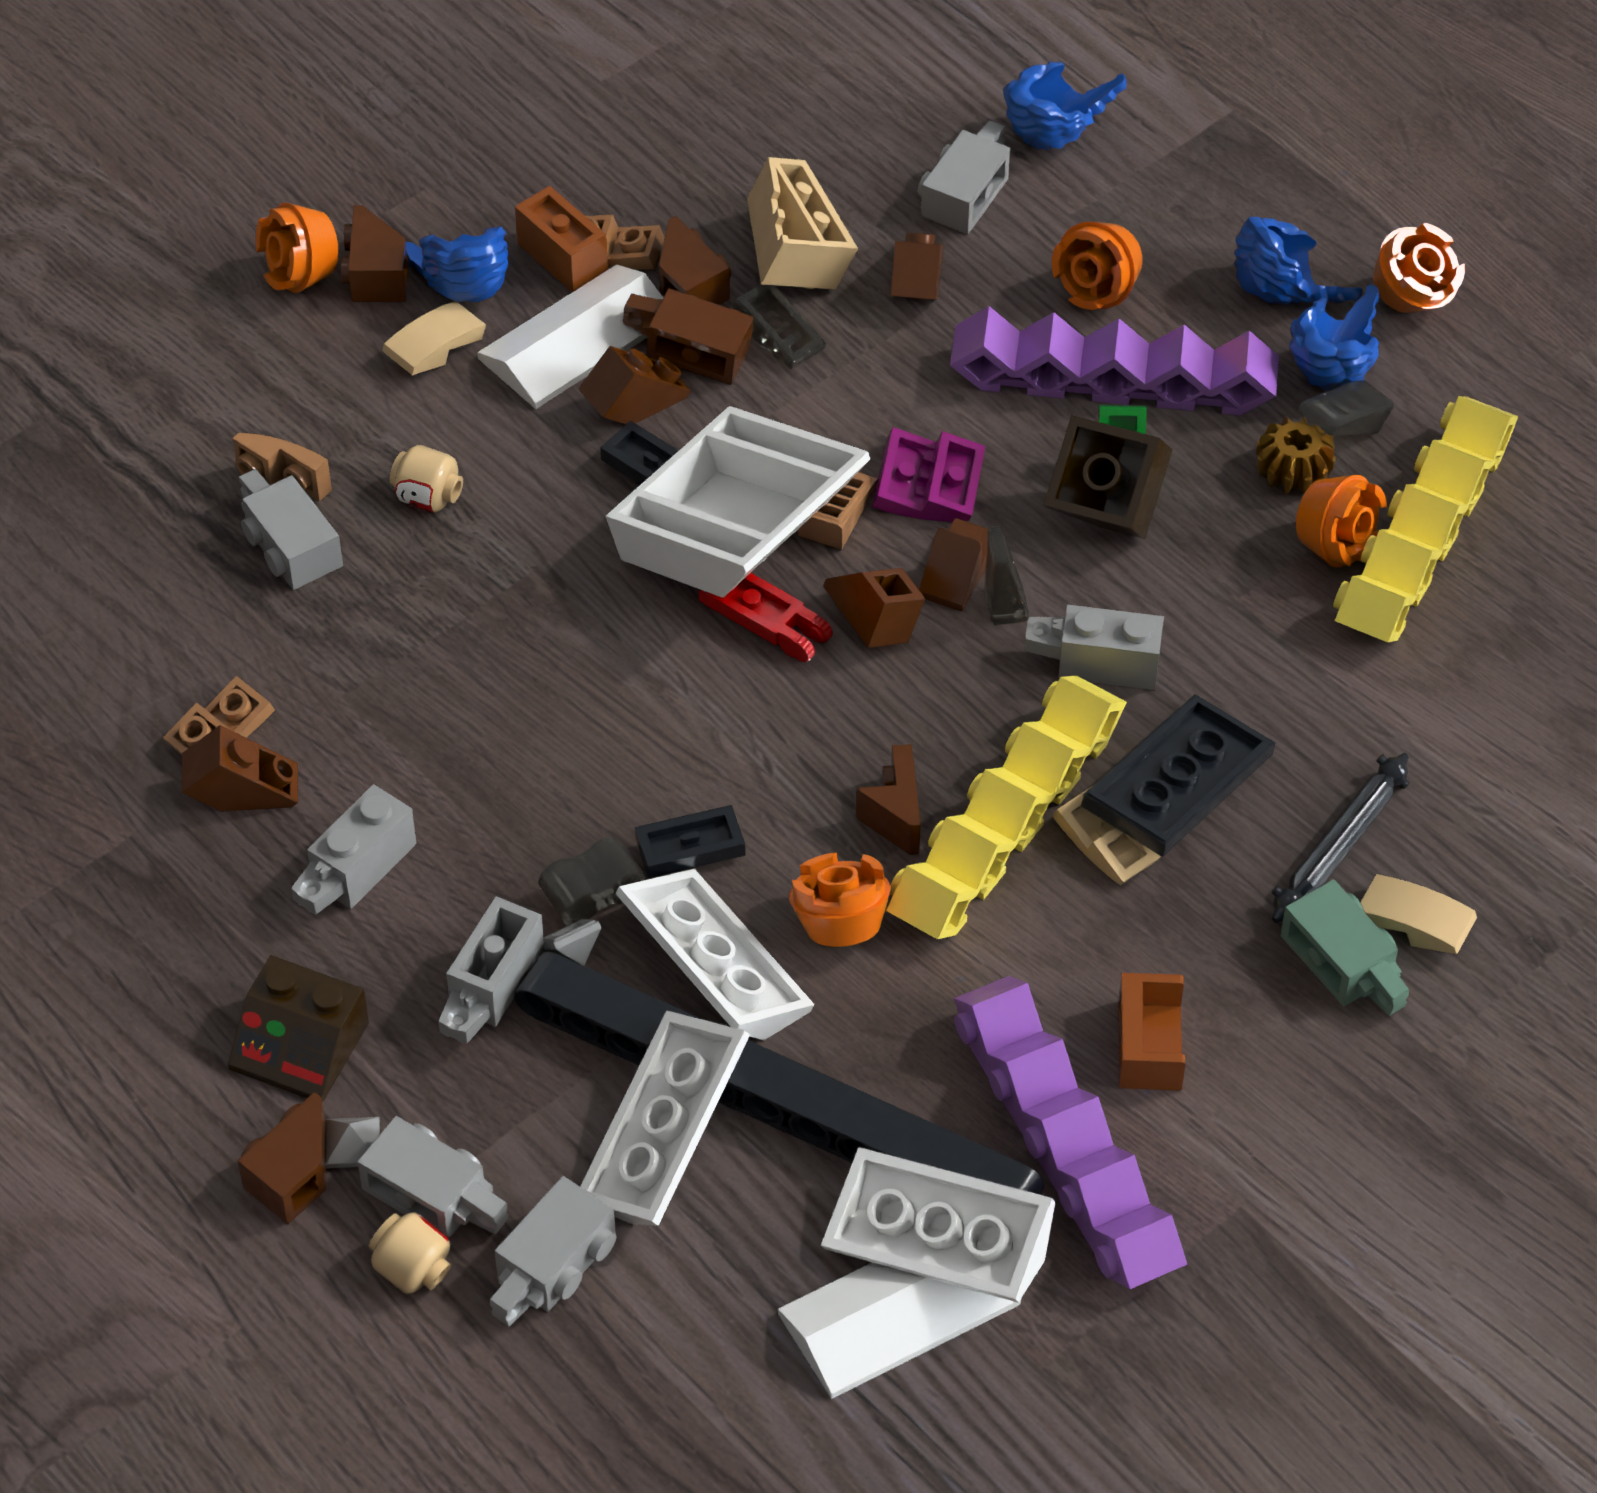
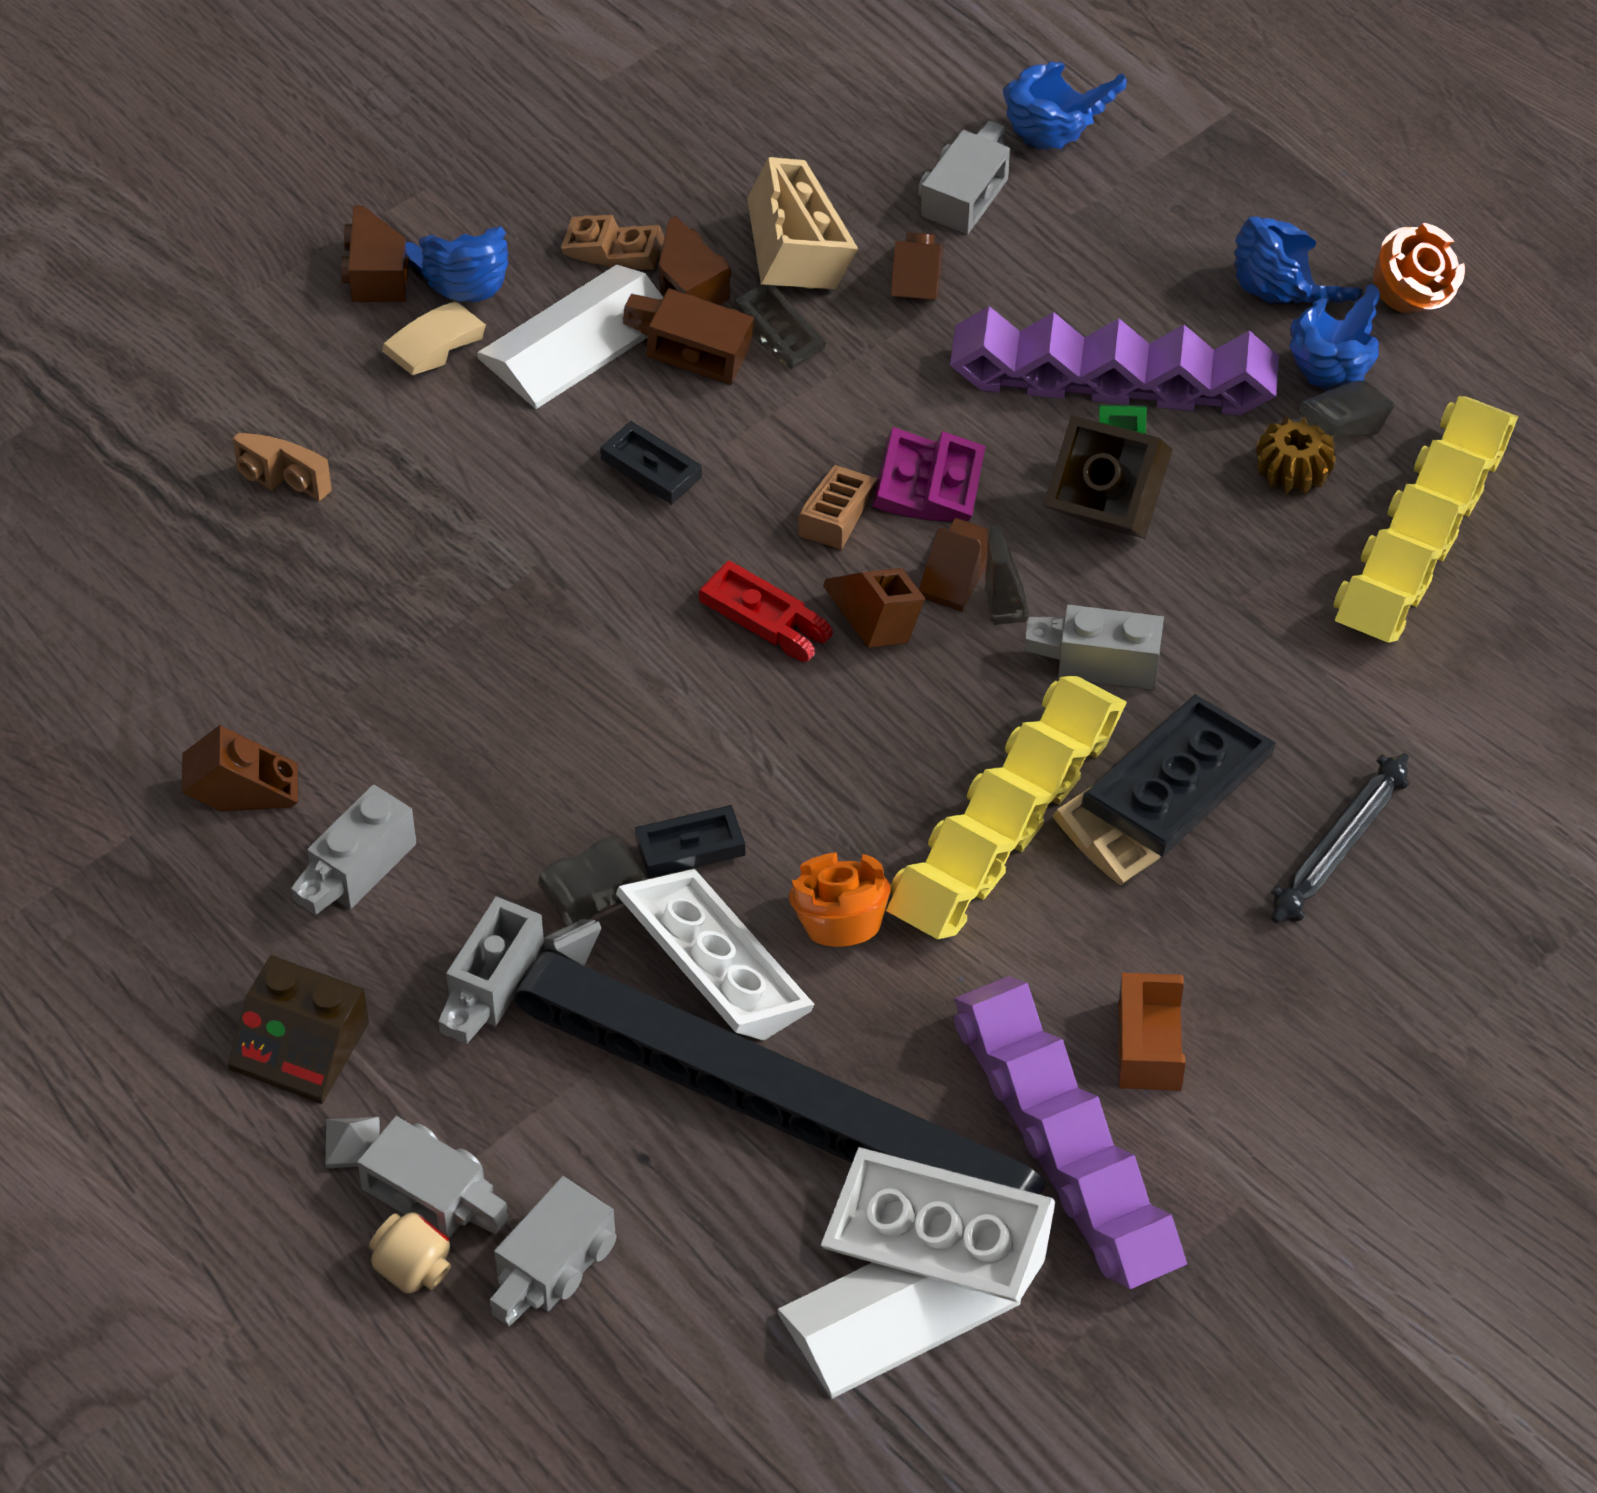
medium nougat slope [163,676,275,755] -> none
reddish brown slope [237,1092,326,1225] -> none
light grey hinge [239,469,343,590] -> none
orange cone [256,203,338,293] -> none
tan head [389,445,463,513] -> none
dark orange panel [515,186,608,292] -> none
reddish brown slope [578,346,691,424] -> none
white slope [580,1011,750,1226] -> none
white slope [605,406,870,598] -> none
reddish brown slope [856,744,921,855] -> none
orange cone [1051,222,1143,310] -> none
sand green hinge [1280,879,1409,1016] -> none
orange cone [1296,475,1387,568] -> none
tan slope [1360,874,1477,954] -> none

